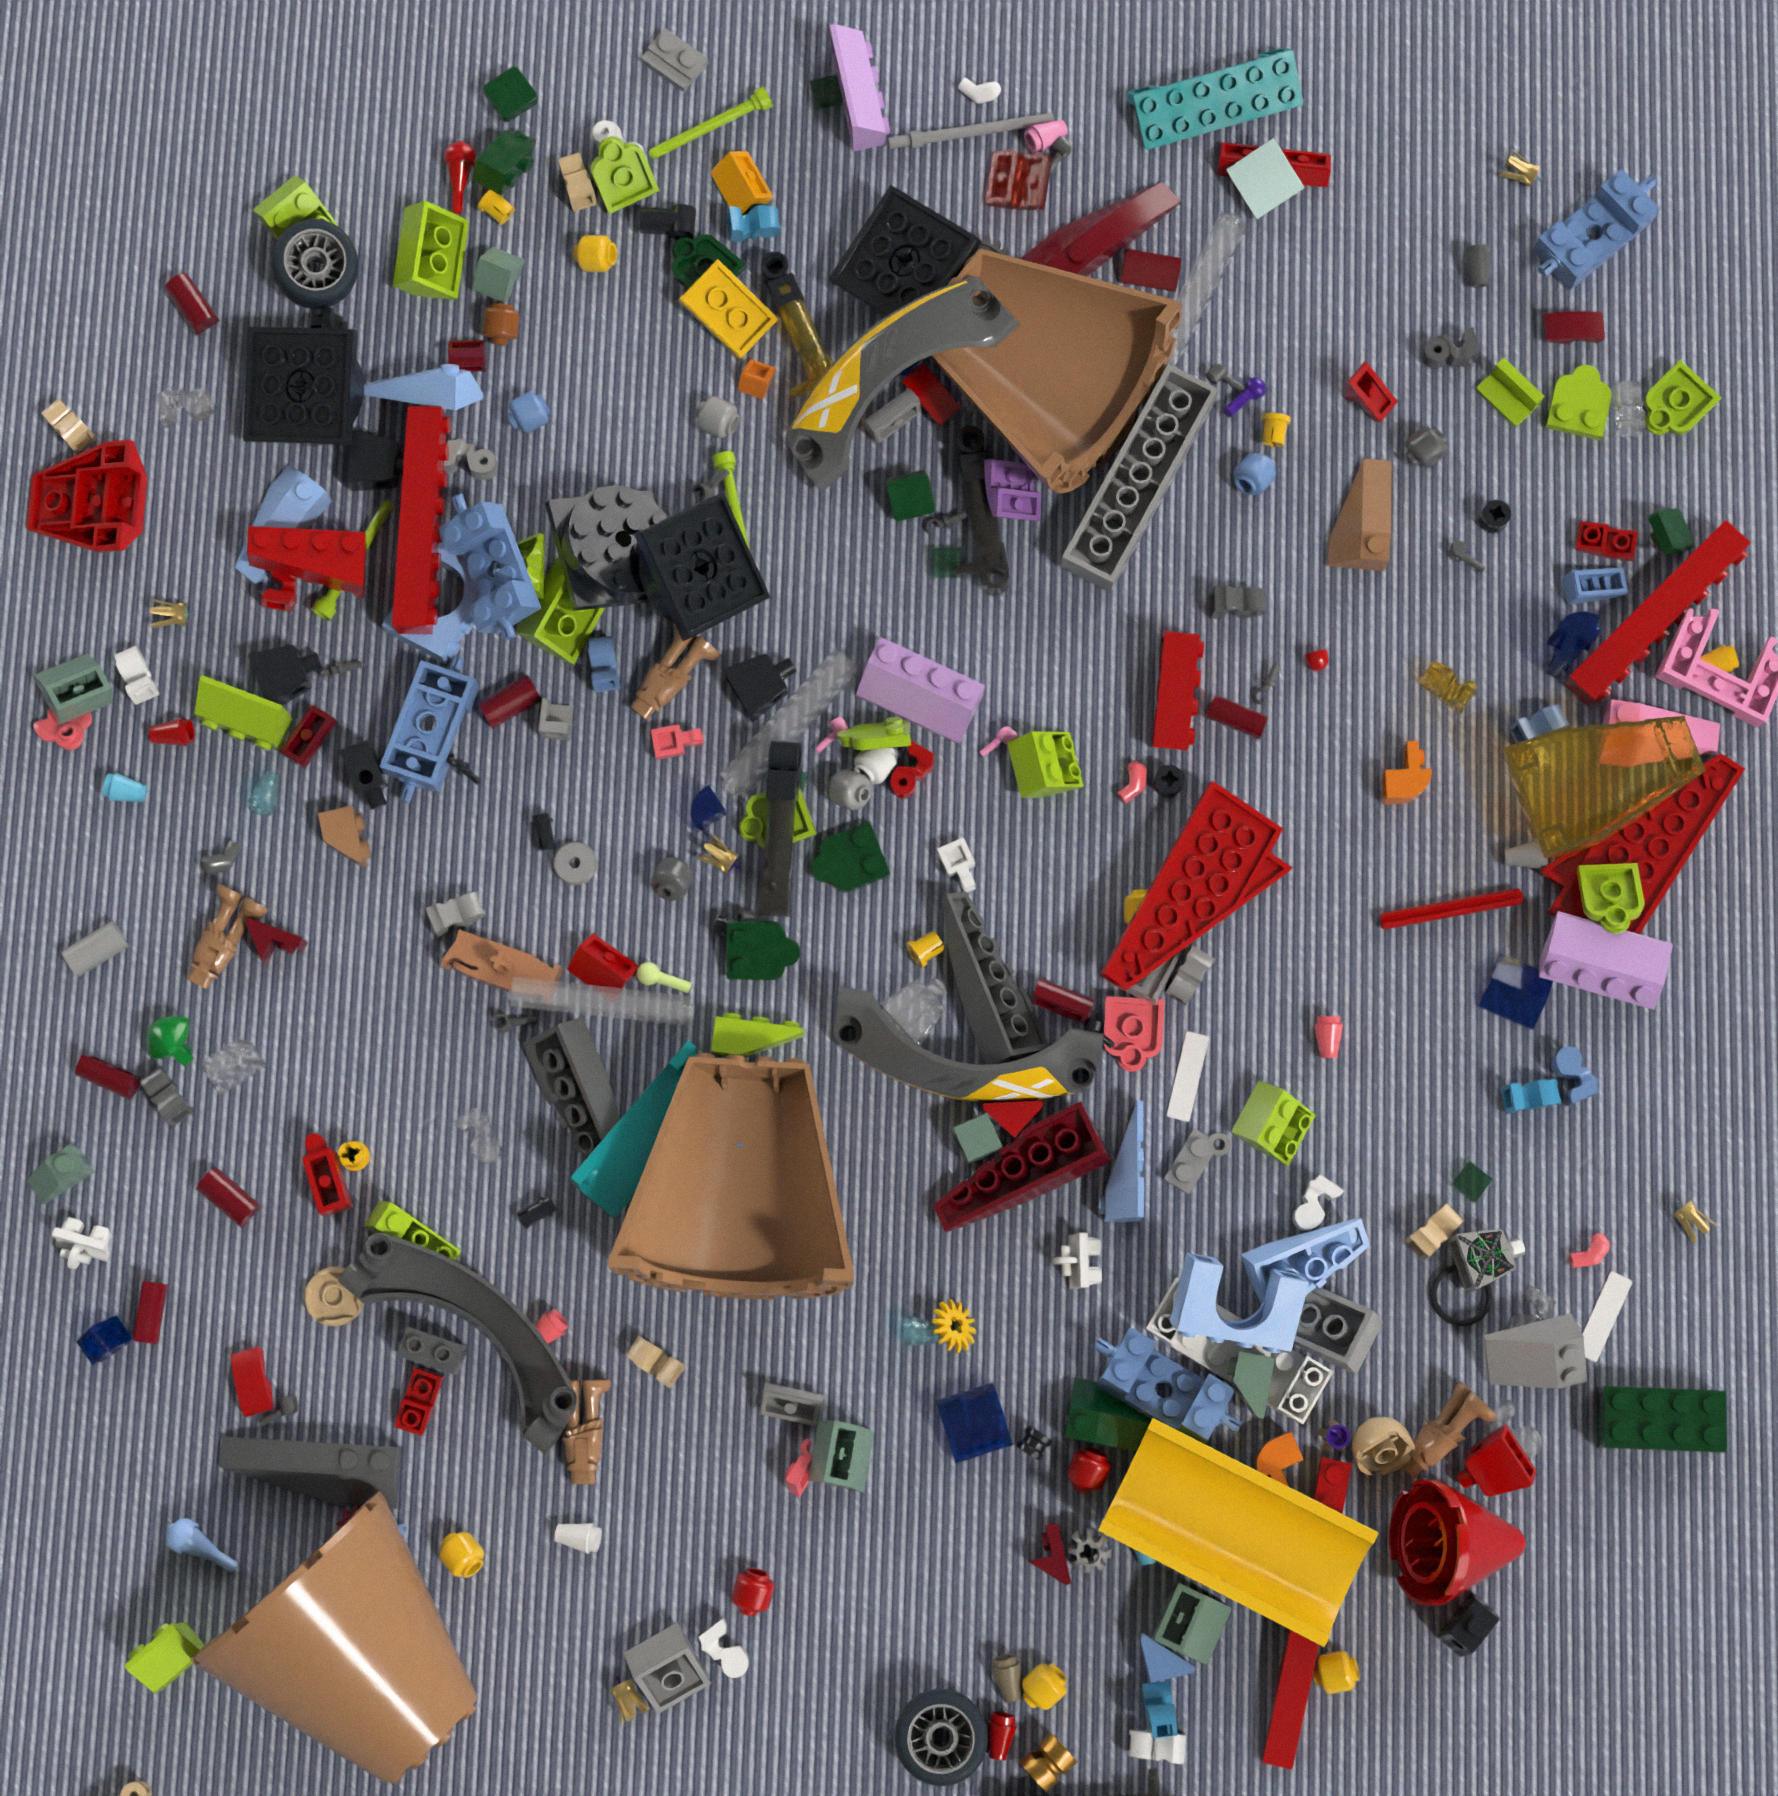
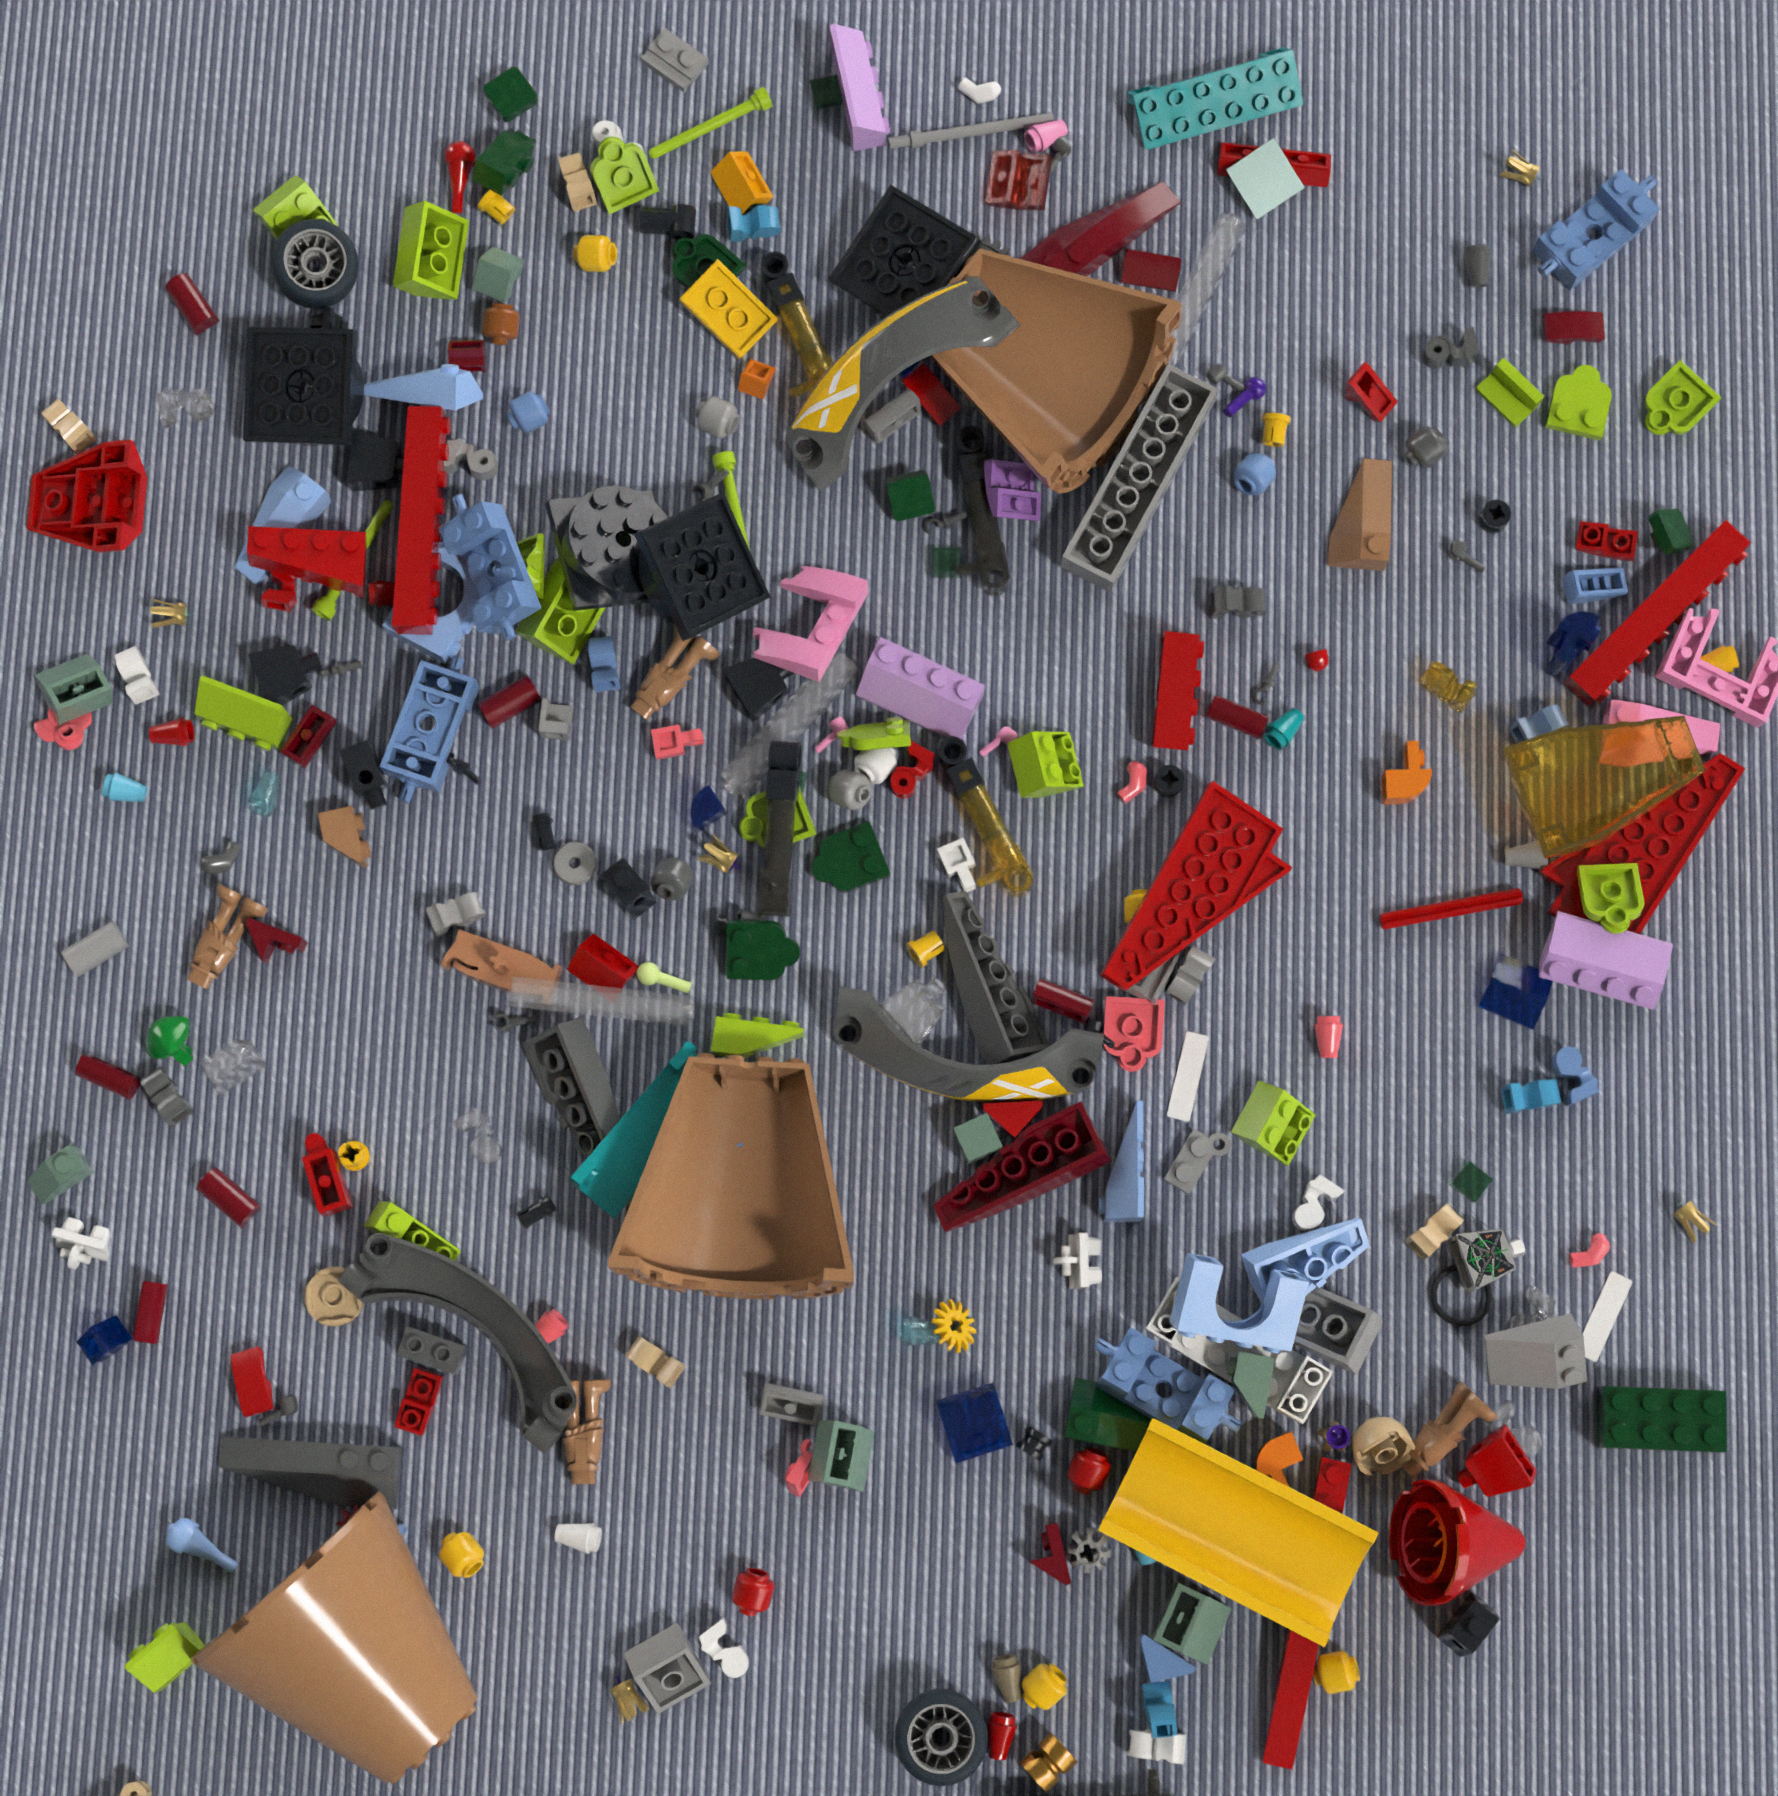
clear leg [1612,381,1646,437] -> none
none -> red cone [369,579,395,608]
none -> black torso [600,857,657,920]
none -> bright pink wedge [753,566,868,682]
none -> clear yellow piece [938,736,1033,898]
none -> teal cone [1264,708,1305,750]

